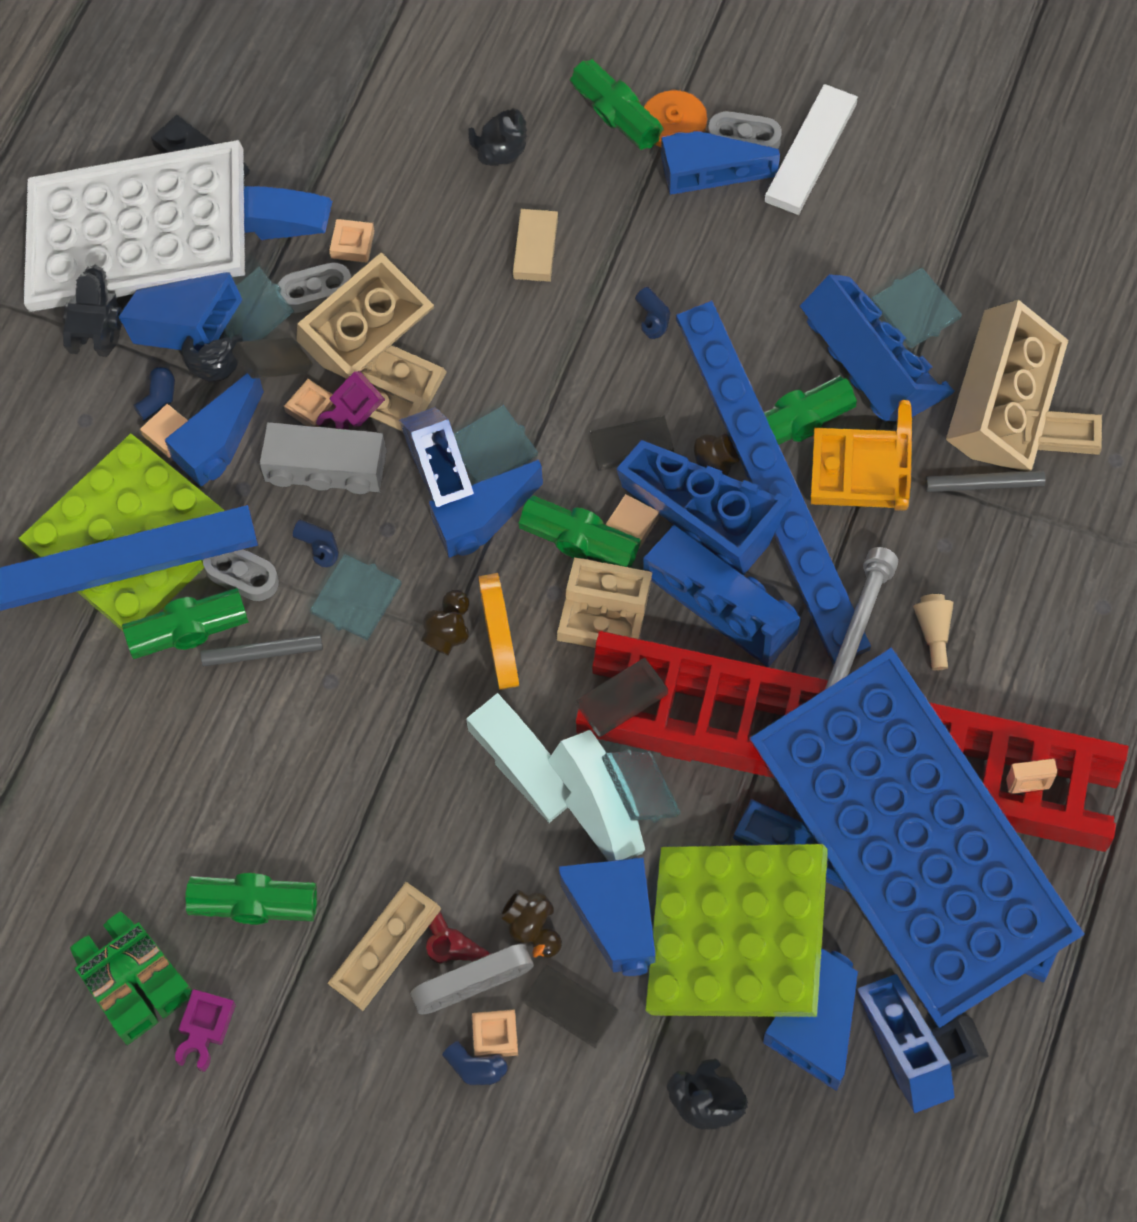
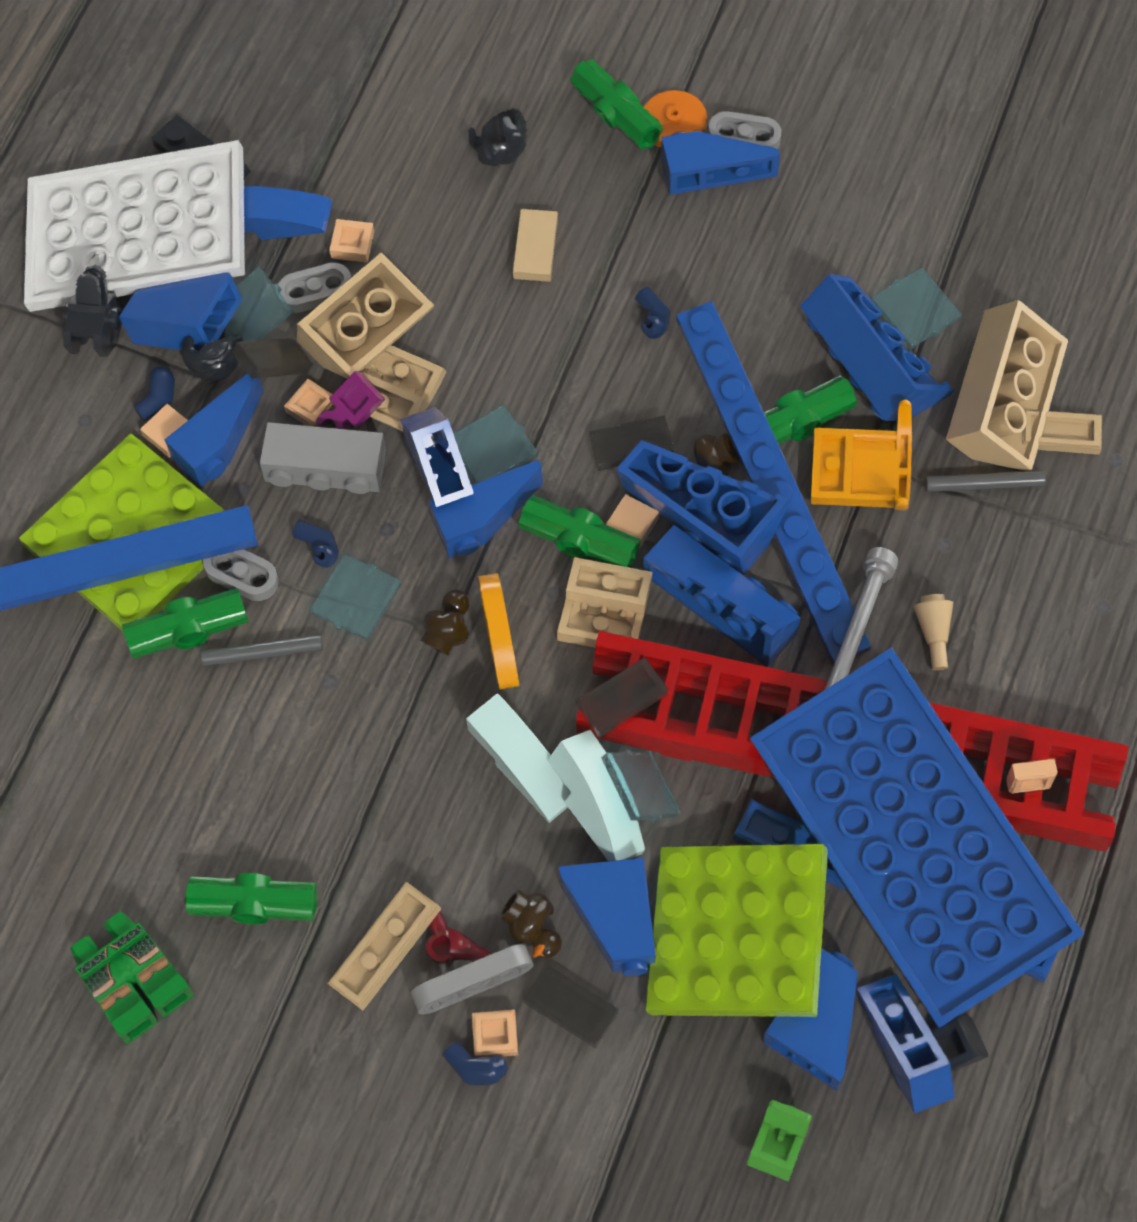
magenta plate [175,989,236,1072] -> none
black hair [667,1059,748,1130] -> none
white tile [765,84,858,215] -> none
none -> bright green bracket [747,1100,812,1182]

